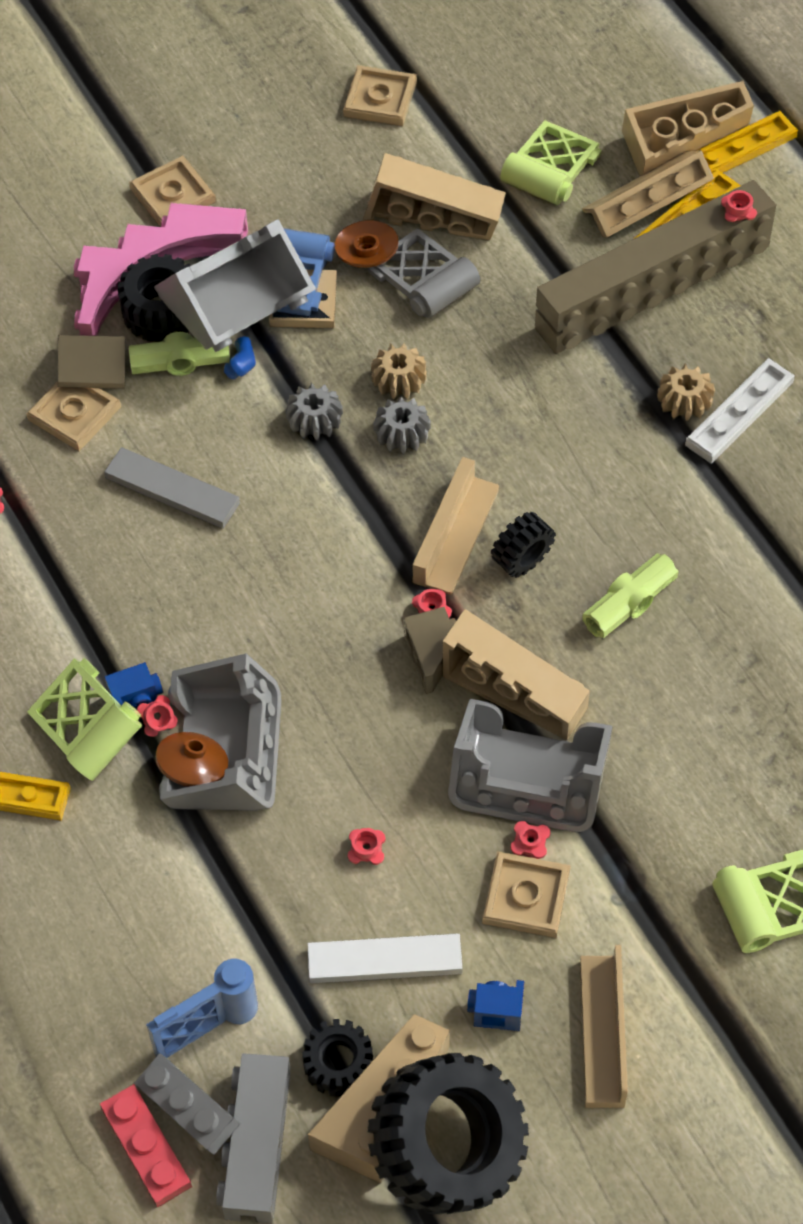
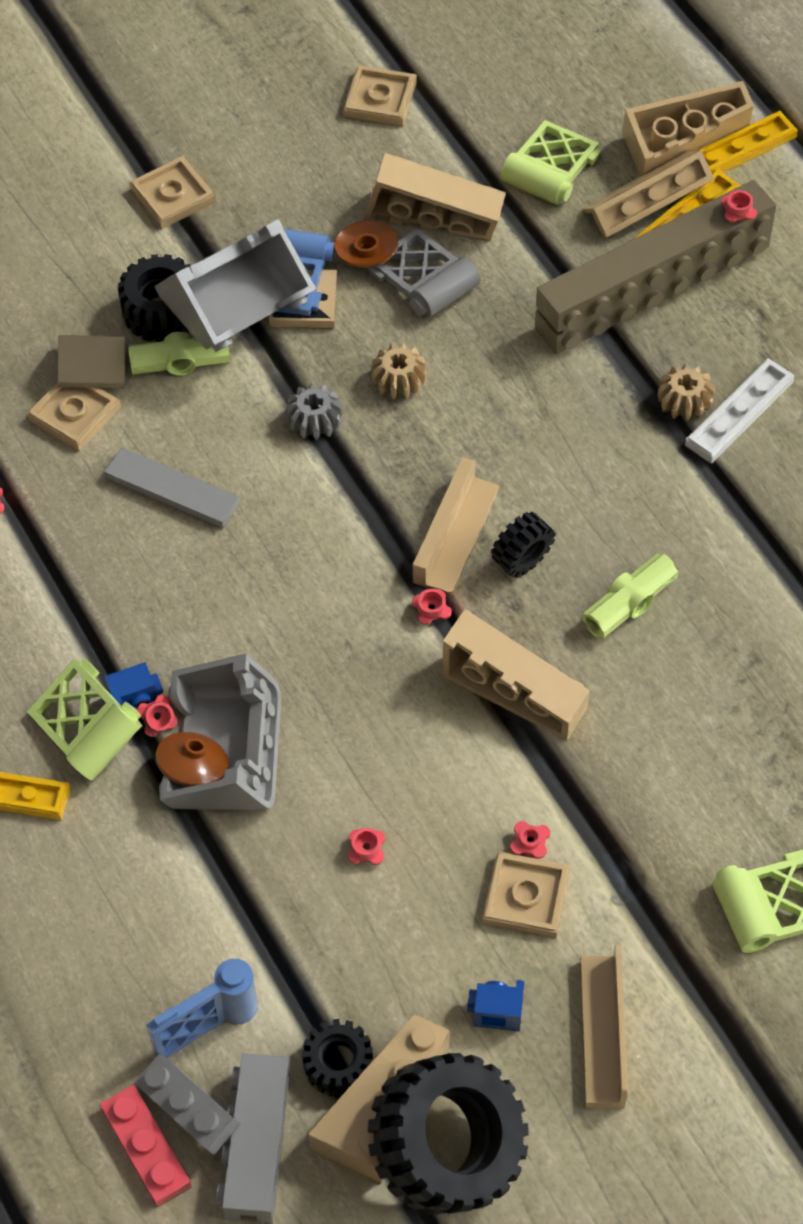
bright pink arch [74,203,248,336] -> none
blue arm [224,336,256,380] -> none
white tile [308,934,462,983] -> none
light grey gear [373,396,431,455] -> none
dark tan slope [404,606,456,694] -> none
light grey windscreen [448,699,613,832] -> none

